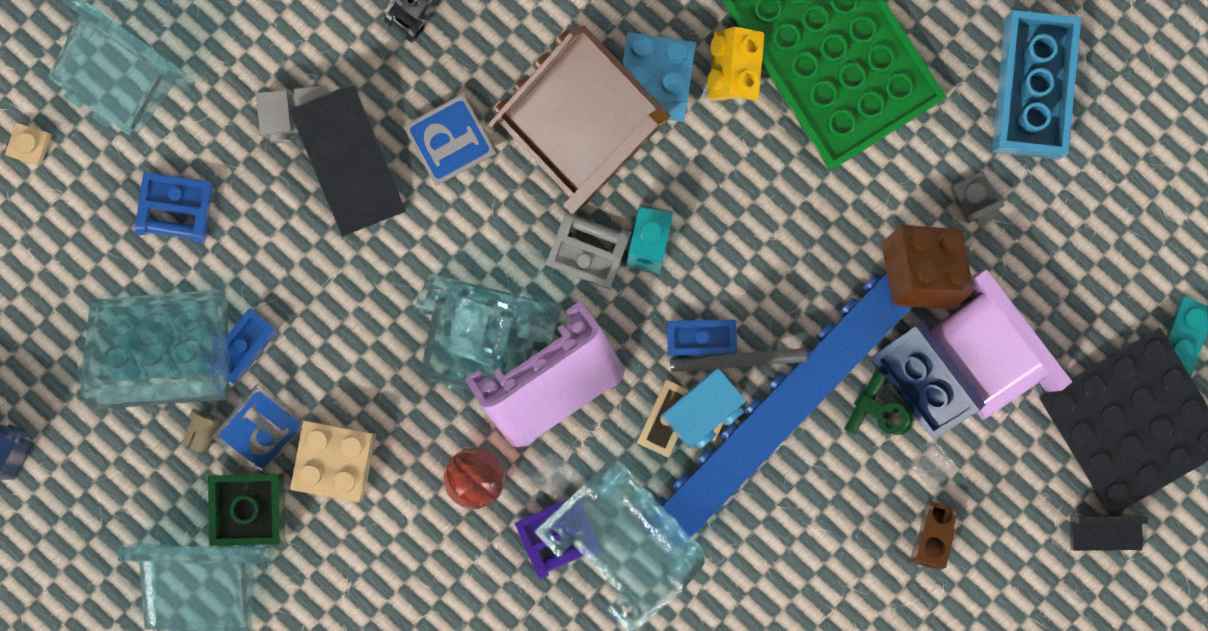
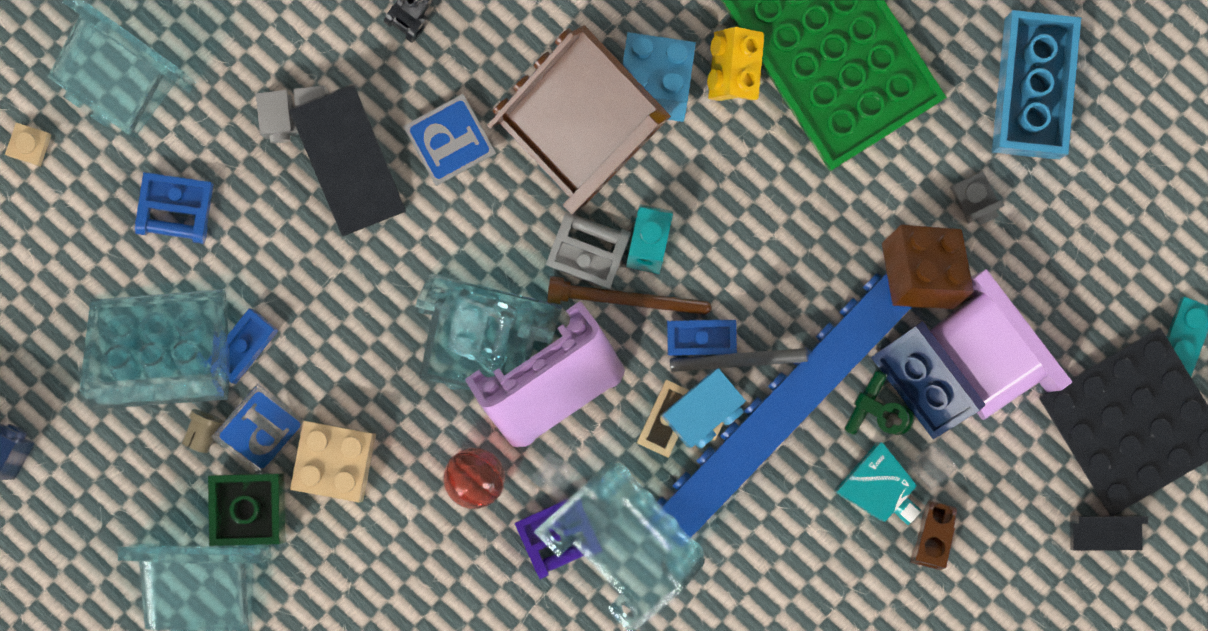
none -> reddish brown piece [547,276,712,315]
none -> teal torso [834,442,921,525]

